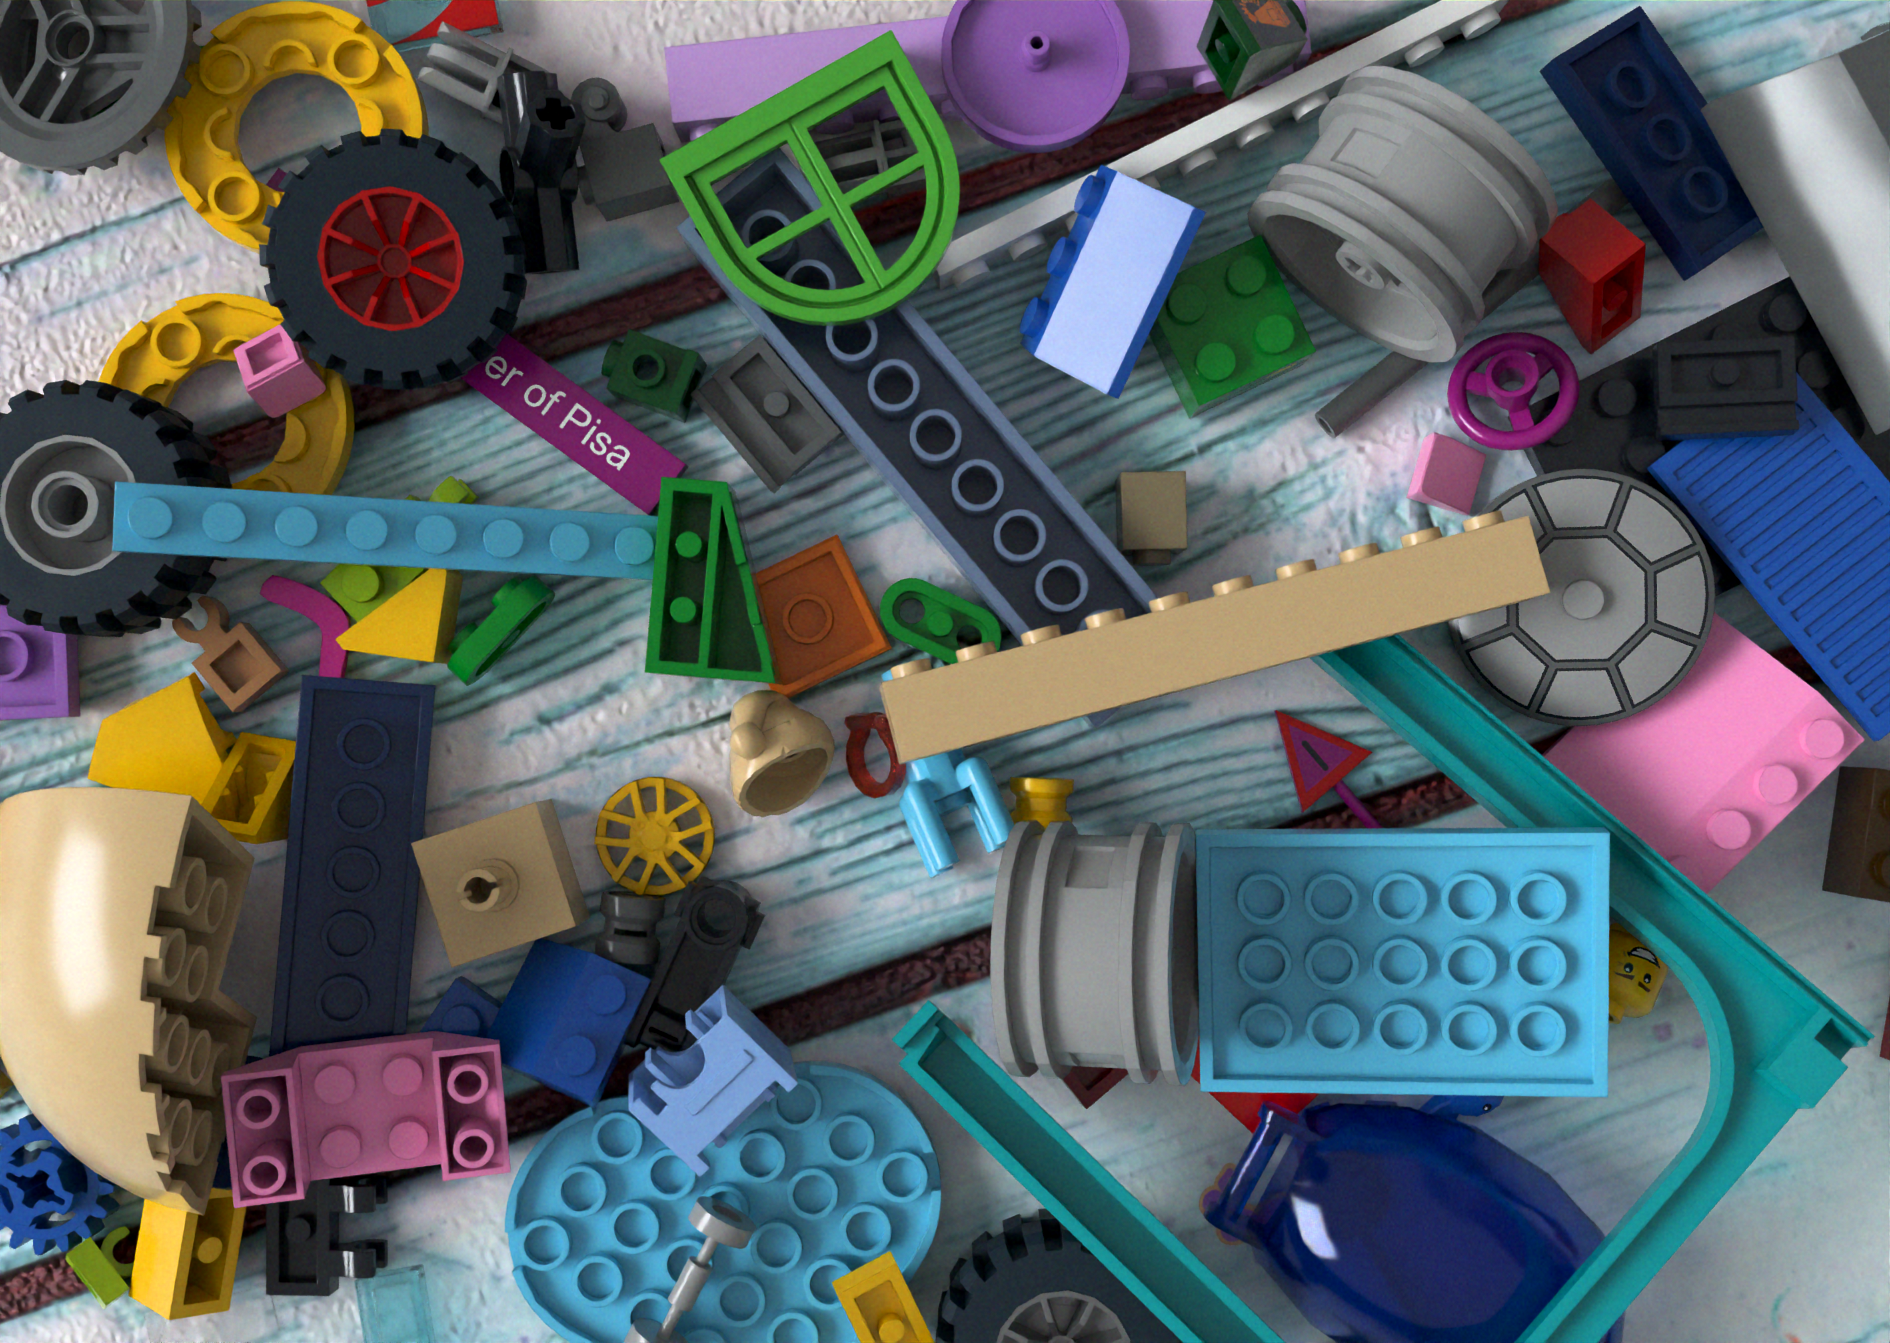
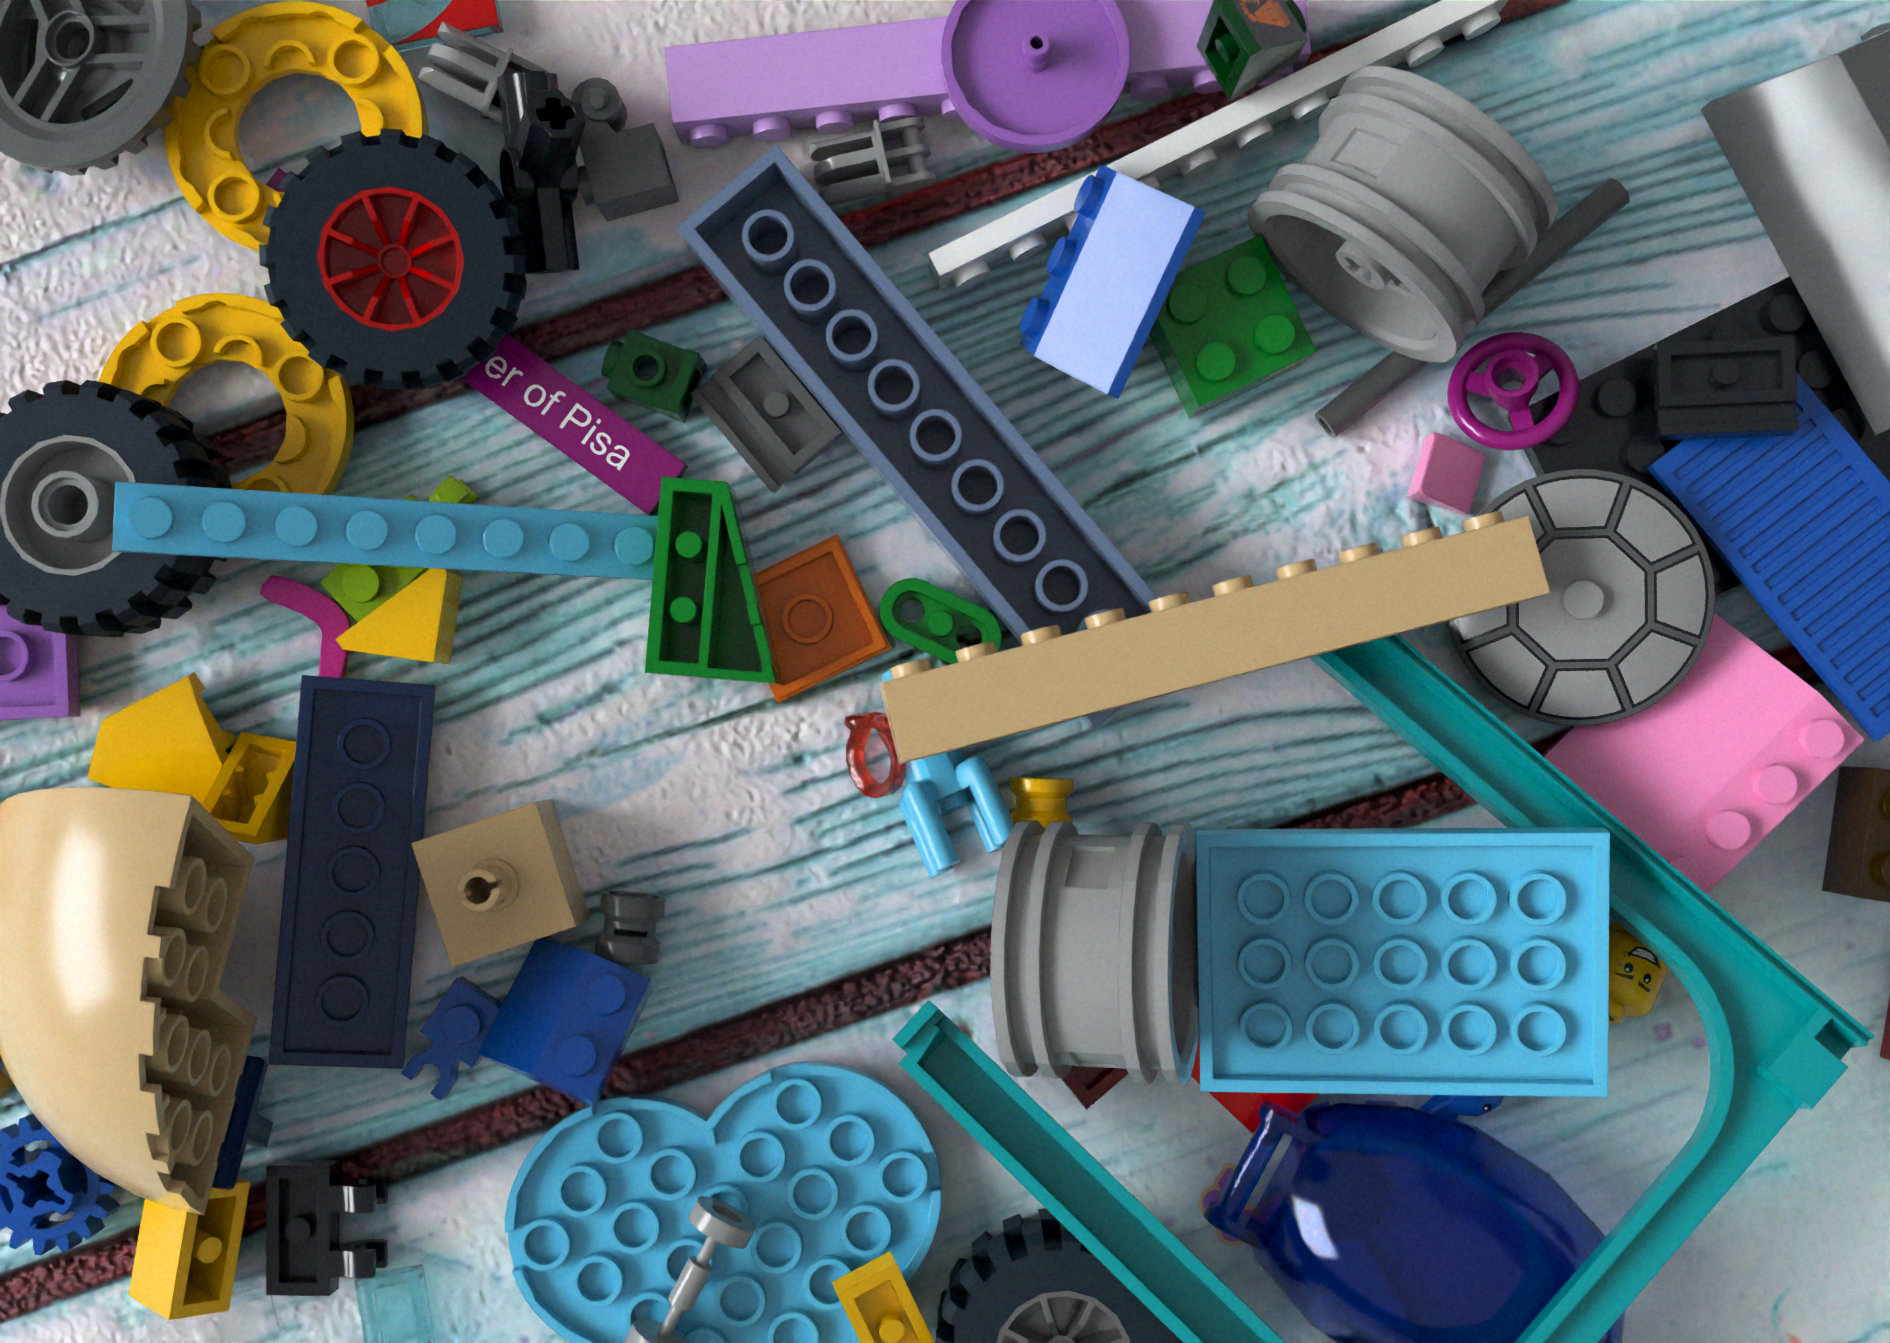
lime tile [65,1226,134,1309] -> none
medium nougat plate [172,595,290,712] -> none
bright pink slope [221,1031,511,1208] -> none
bright pink slope [233,325,326,418] -> none
green plate [447,575,555,686] -> none
yellow wheel [594,777,715,896] -> none
black piece [625,876,766,1052] -> none
light blue piece [628,985,798,1177] -> none
bright green window [659,30,960,326] -> none
tan piece [729,690,835,818] -> none
dark tan brick [1115,471,1187,566] -> none
piece [1274,710,1383,828] -> none
dark blue plate [1539,6,1764,281] -> none
red slope [1539,198,1646,354] -> none

